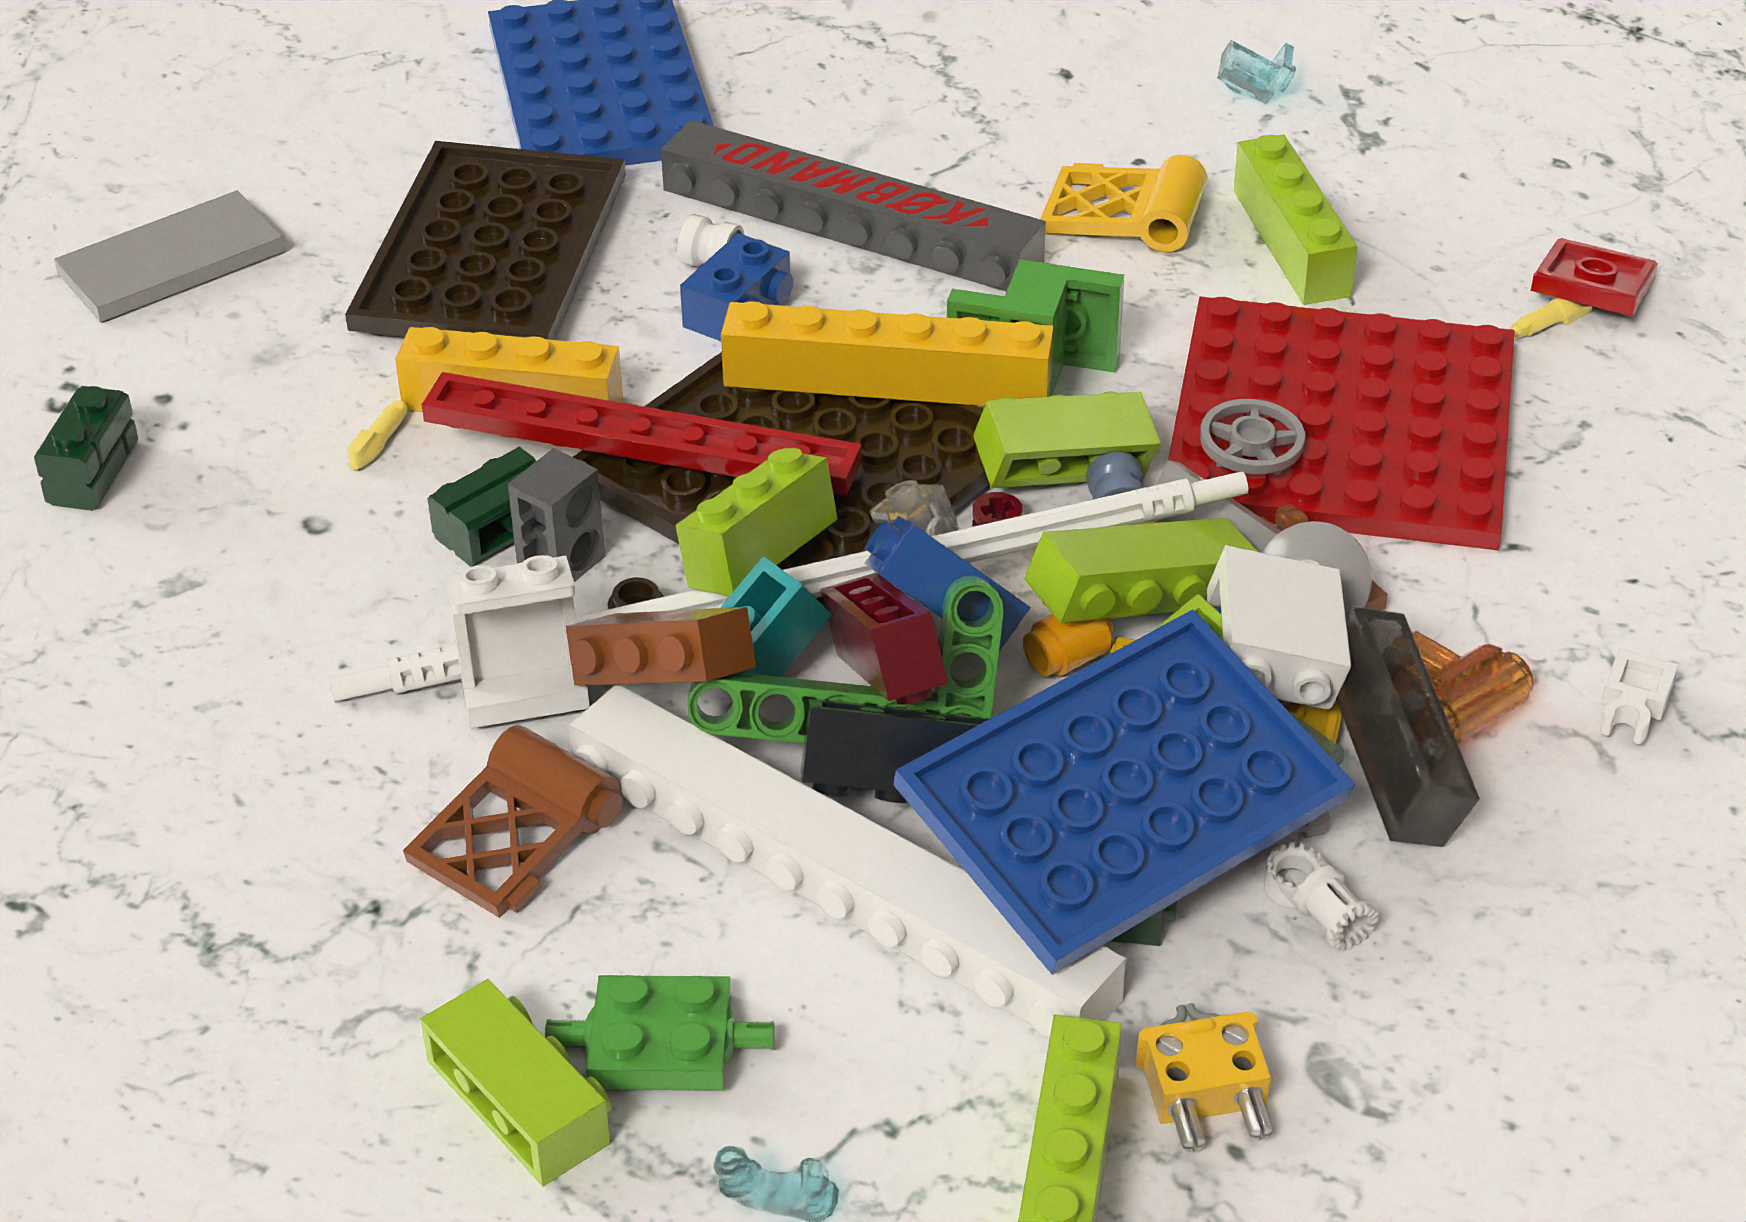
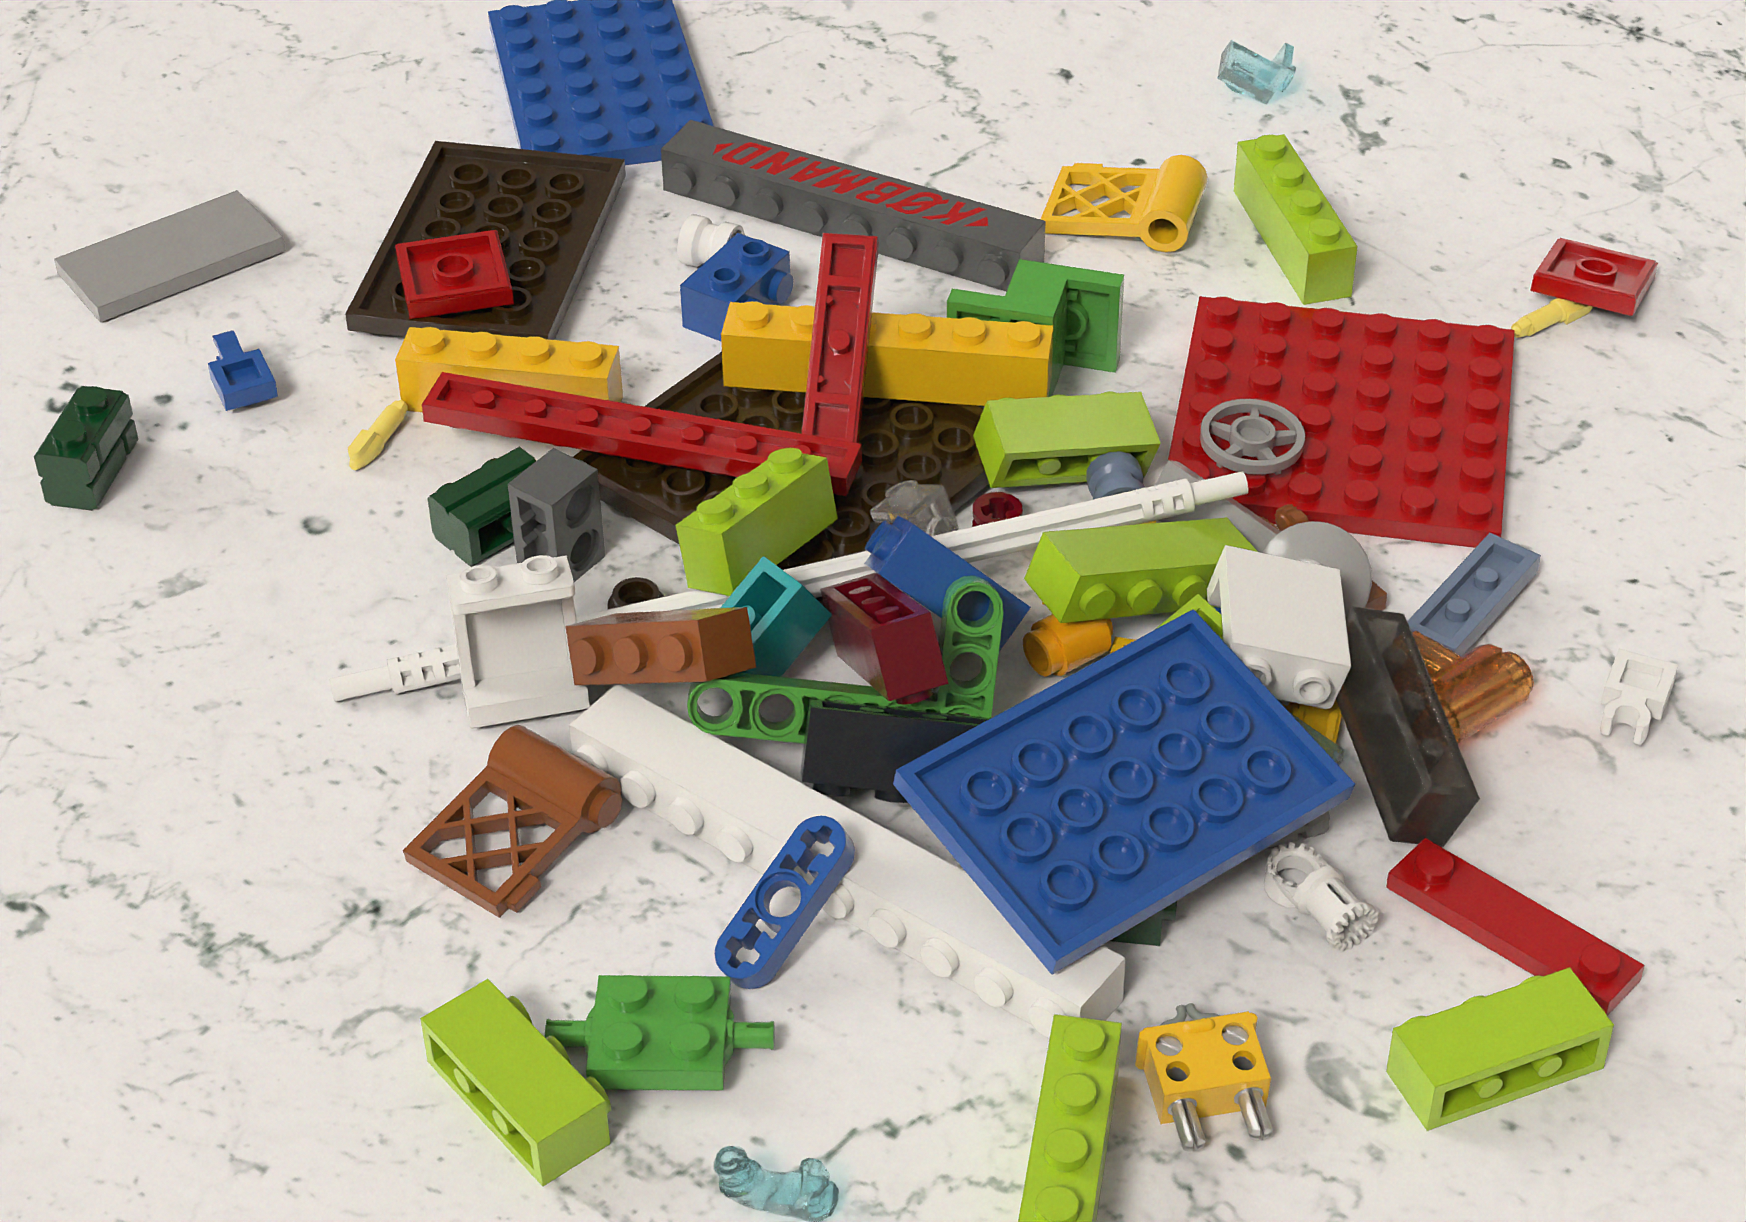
none -> blue plate [208,330,278,411]
none -> red tile [395,230,514,319]
none -> blue beam [714,816,855,989]
none -> red plate [802,233,879,443]
none -> red plate [1386,838,1645,1016]
none -> lime brick [1386,967,1614,1131]
none -> sand blue plate [1401,533,1541,667]

